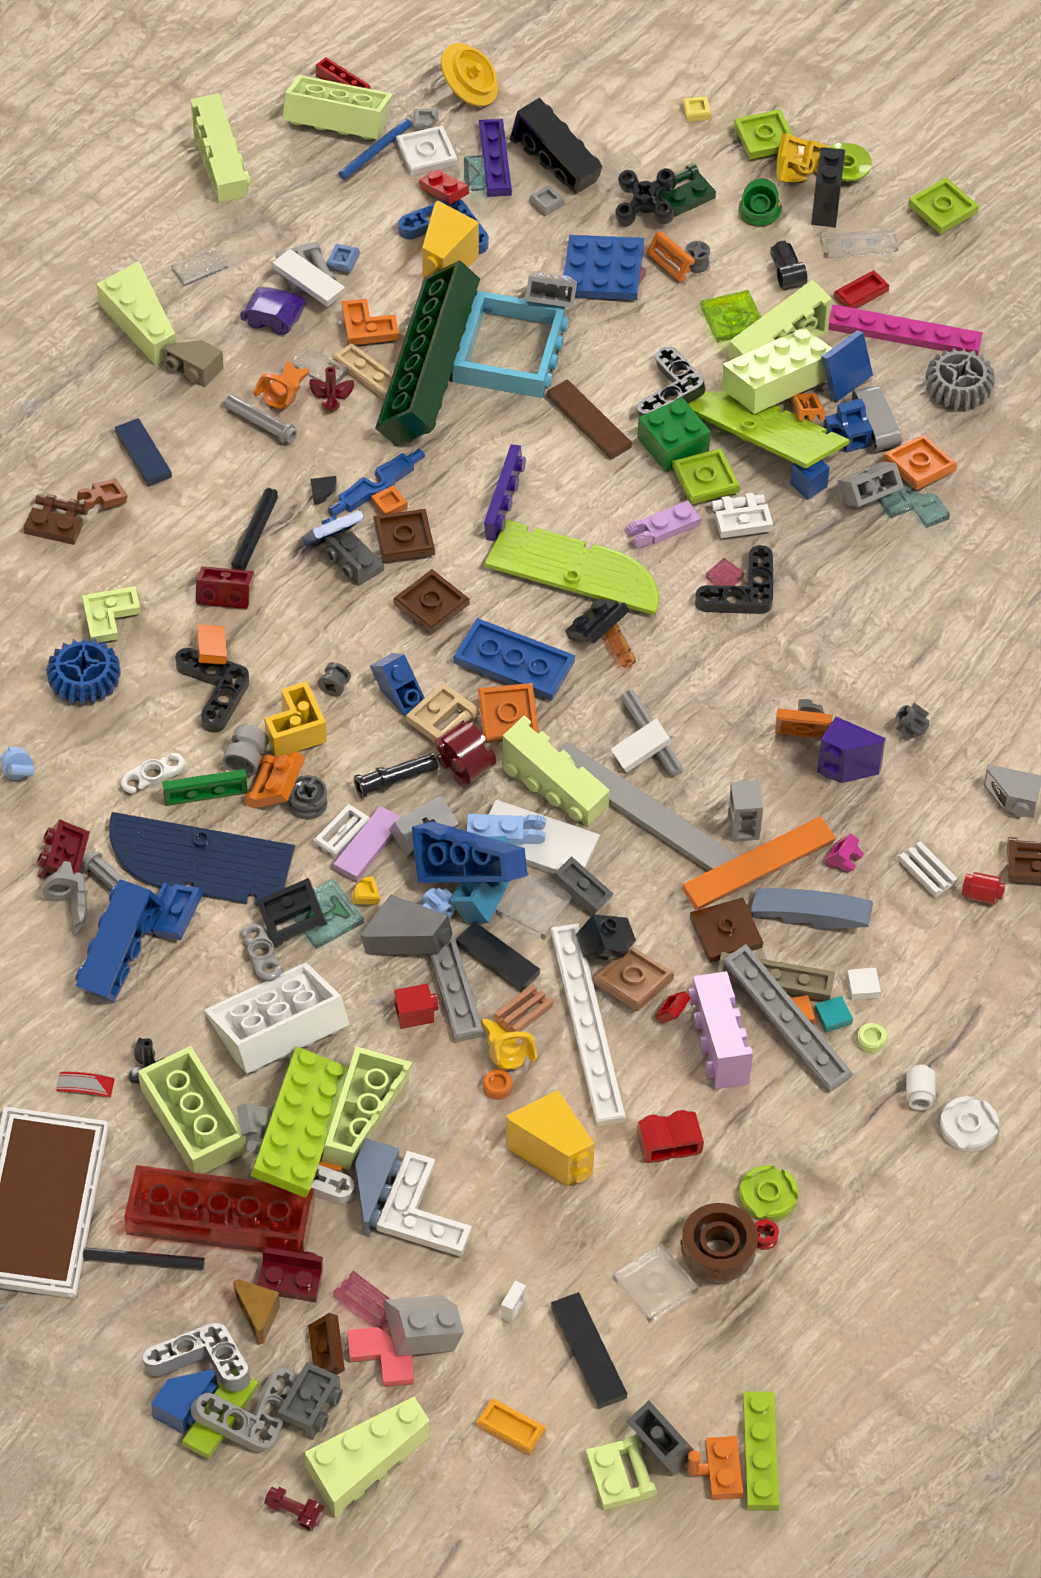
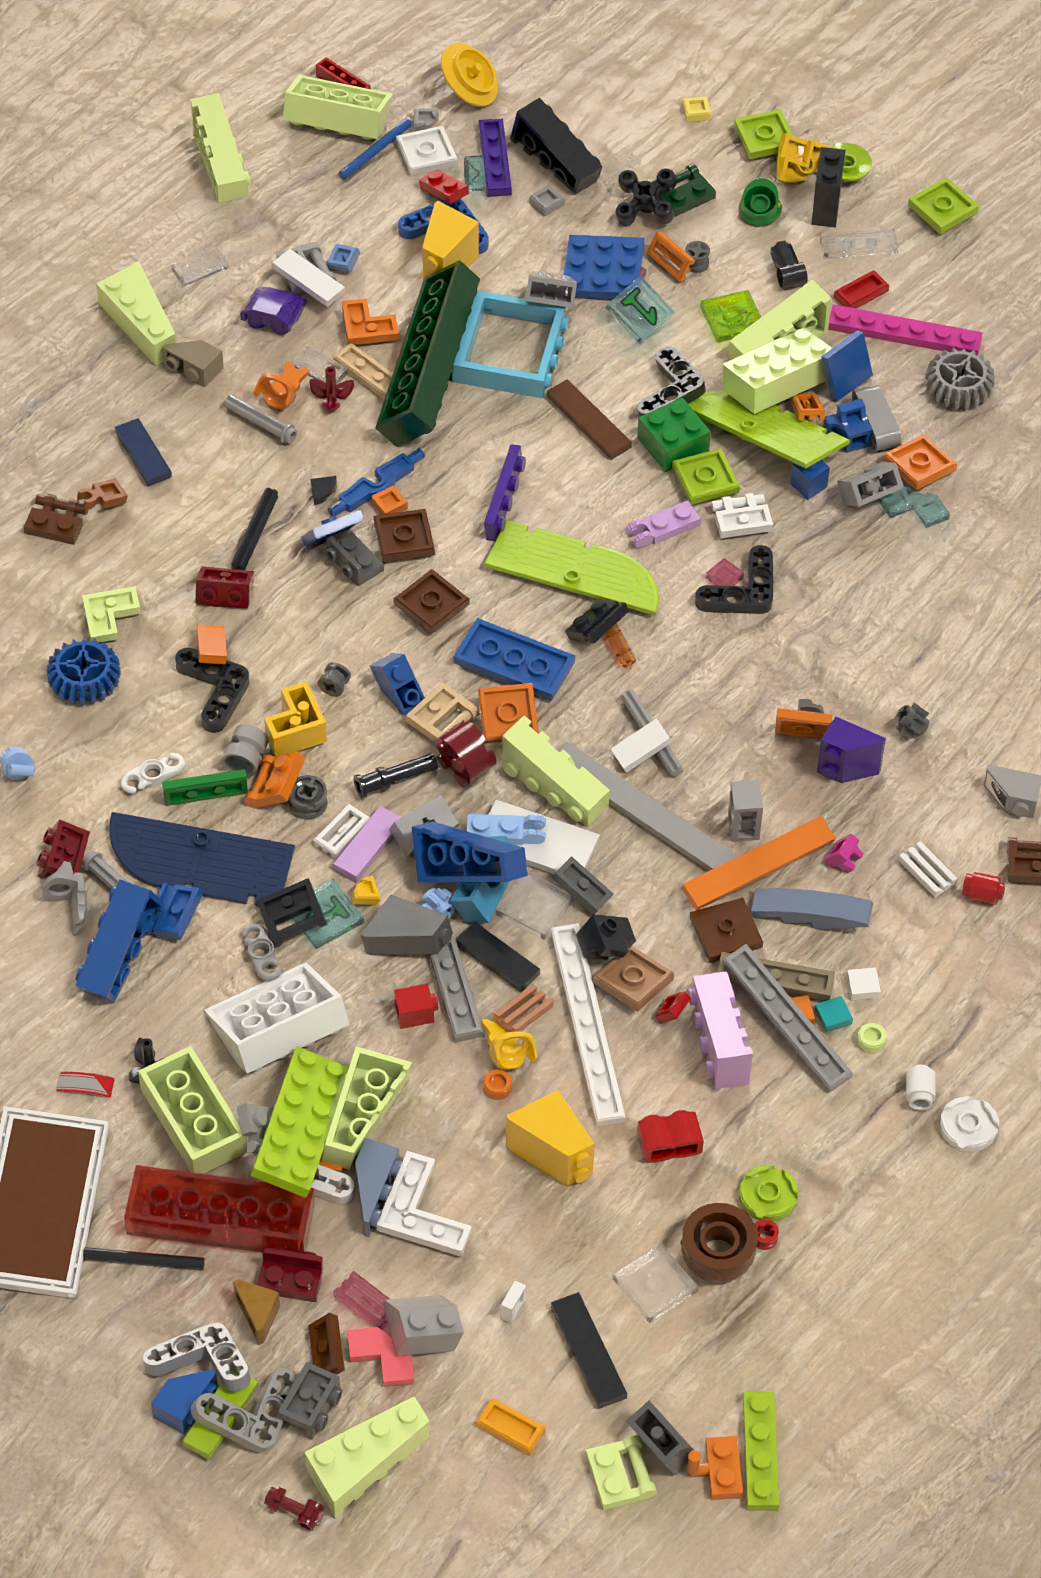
none -> clear light blue tile [605,275,675,344]

